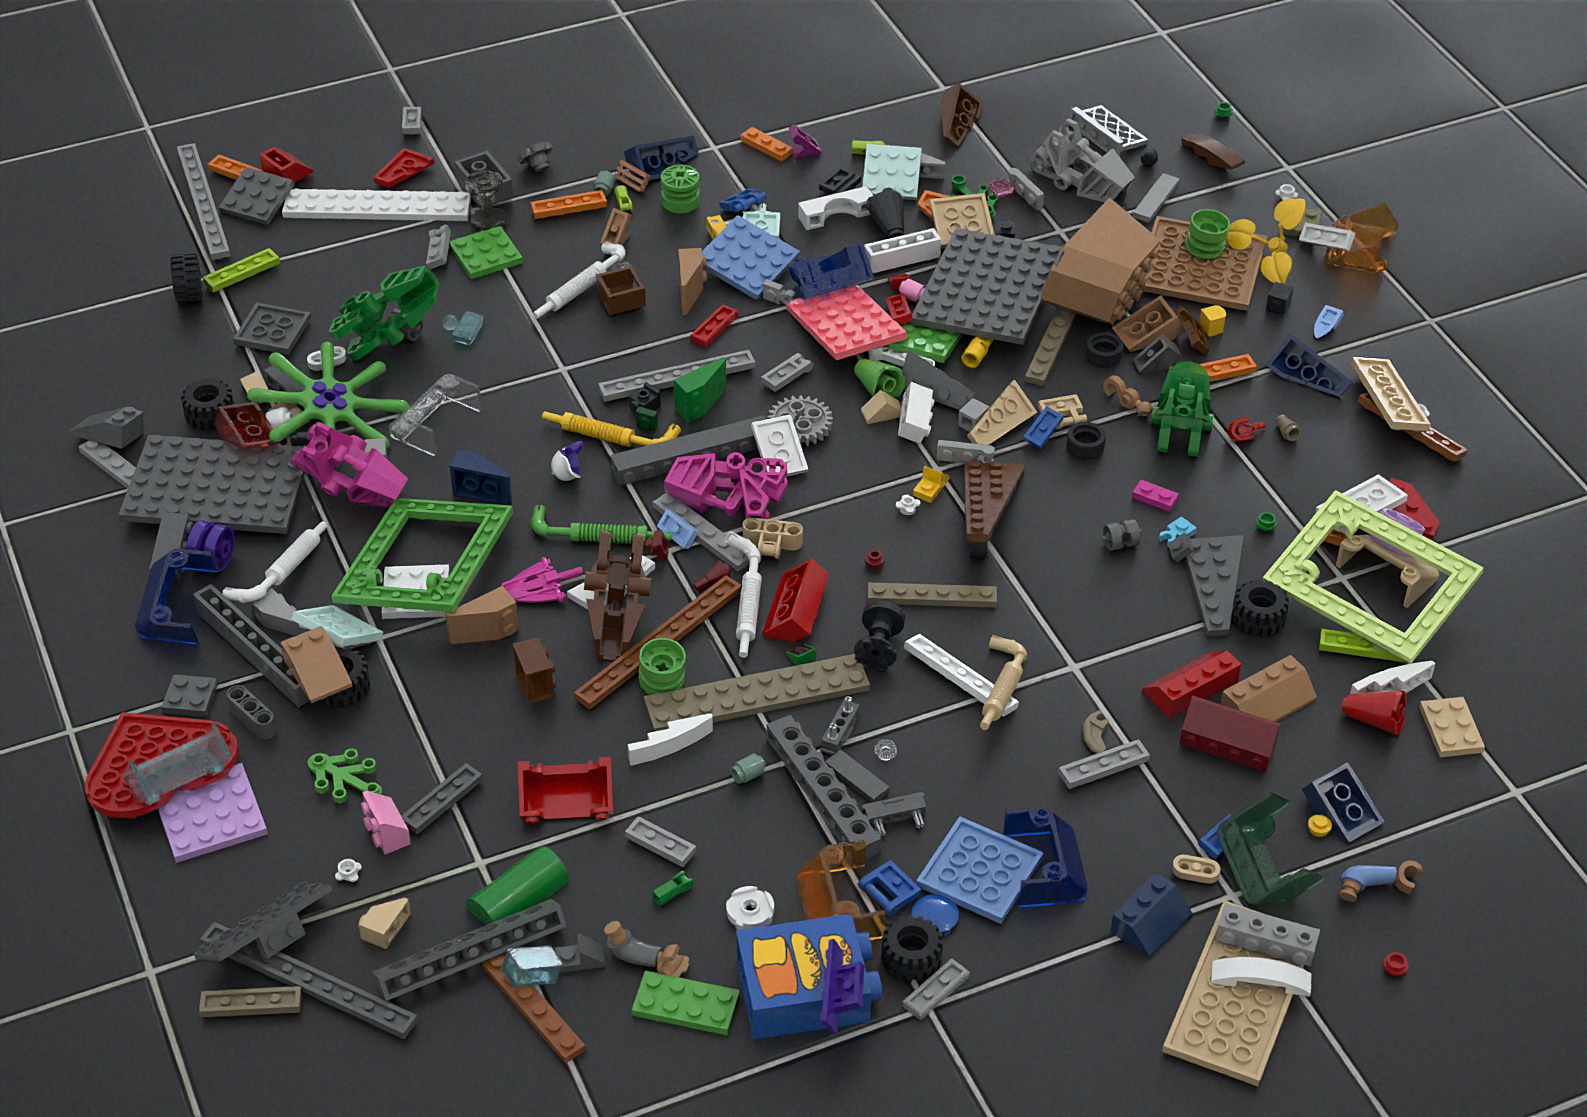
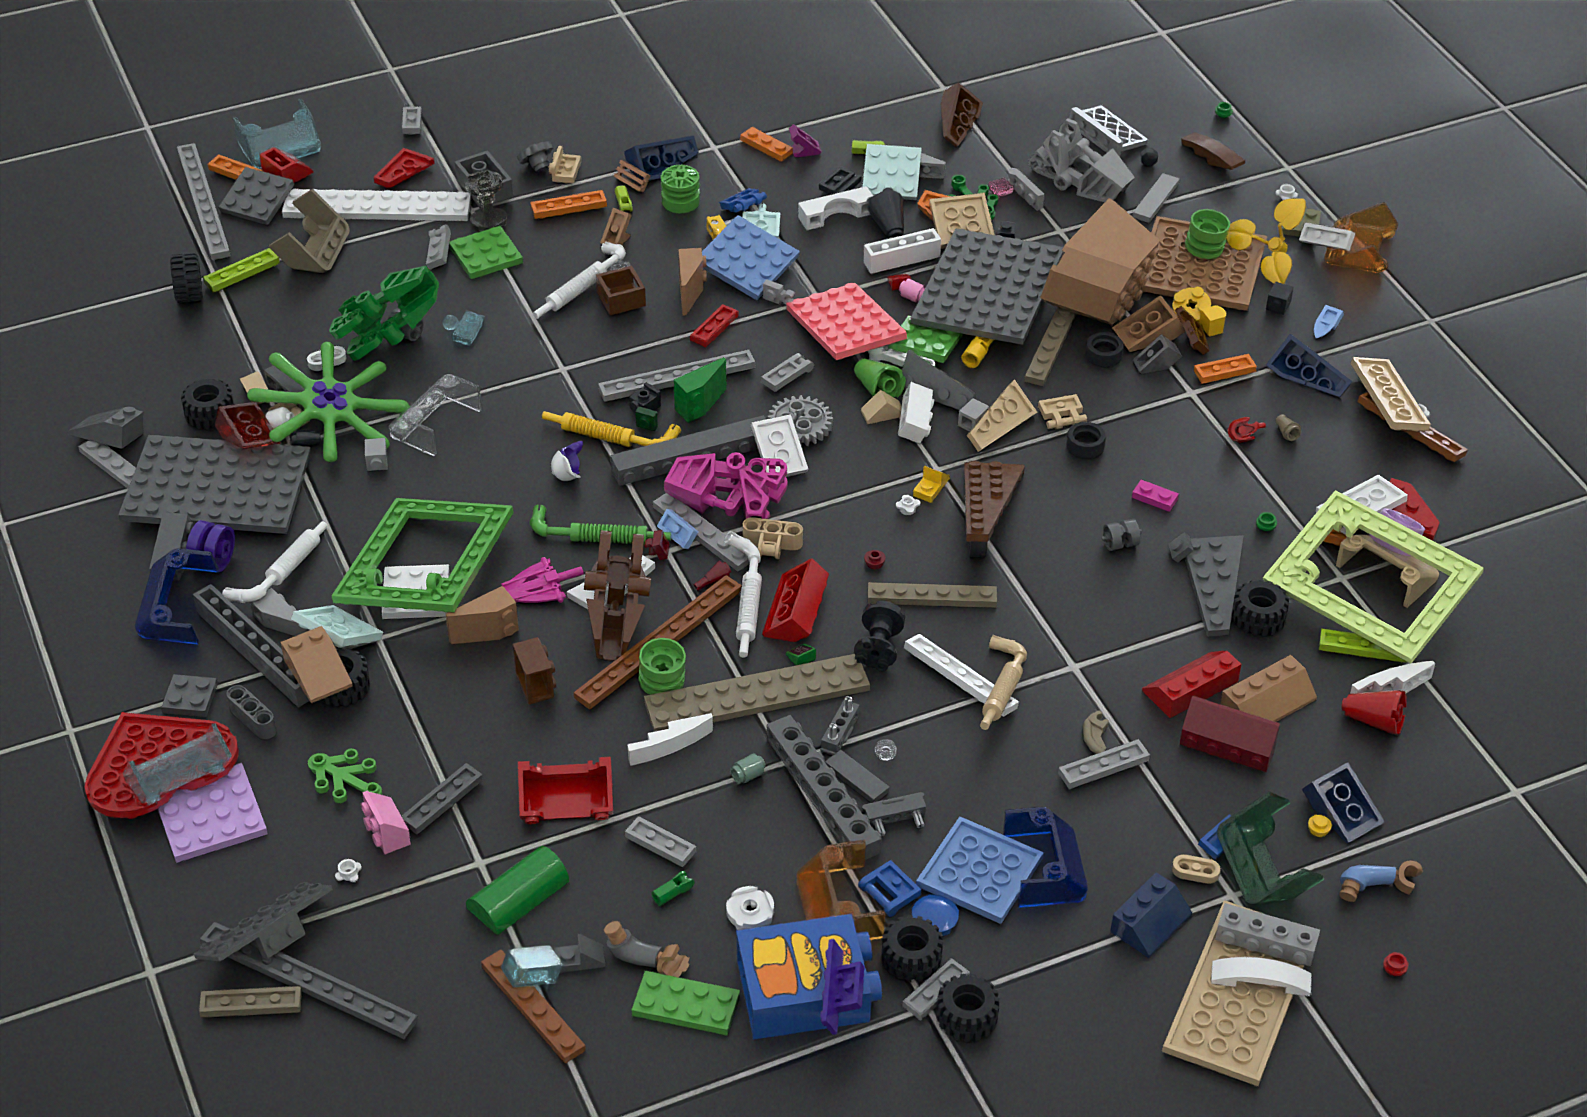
dark grey plate [233,302,311,355] -> none
dark pink piece [290,422,408,507] -> none
tan slope [358,898,411,949] -> none
dark grey brick [372,899,567,1001] -> none
dark blue slope [449,449,513,506] -> none
sand green brick [593,171,615,197] -> none
clear blue windscreen [788,242,874,300] -> none
red plate [885,293,913,326] -> none
light grey plate [937,440,995,463] -> none
blue plate [1023,406,1064,450] -> none
medium nougat piece [1103,375,1152,417] -> none
green piece [1151,361,1214,457] -> none
medium azure plate [1159,516,1197,548] -> none
tan plate [1419,697,1485,757] -> none
none -> clear light blue windscreen [233,99,321,168]
none -> dark tan windscreen [268,189,350,273]
none -> tan bracket [549,146,581,183]
none -> black tyre [936,973,1000,1042]
none -> yellow plate [1172,287,1211,322]

